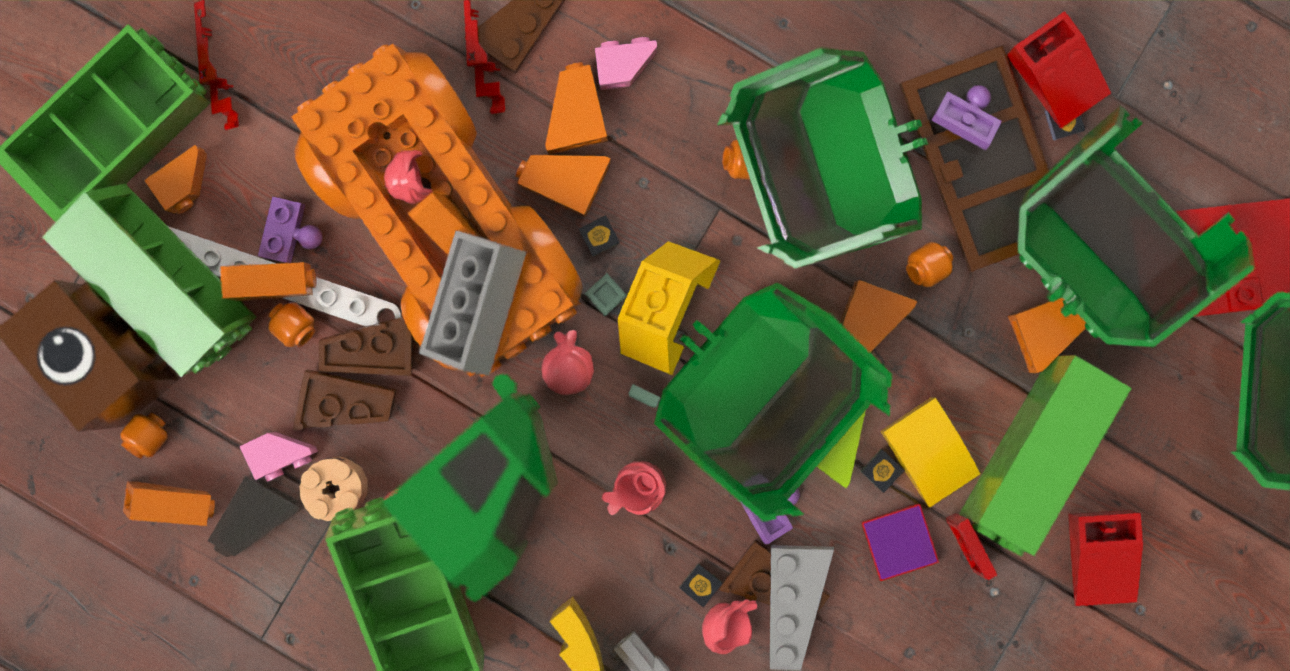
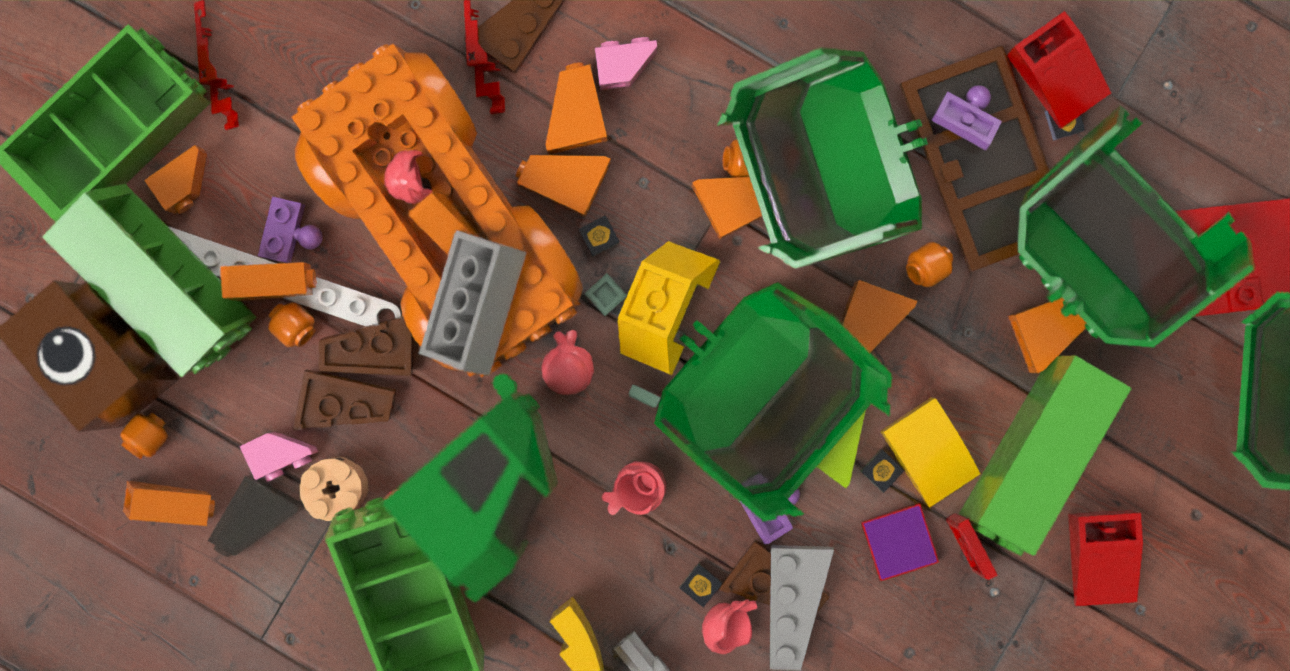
none -> orange slope [692,176,788,240]

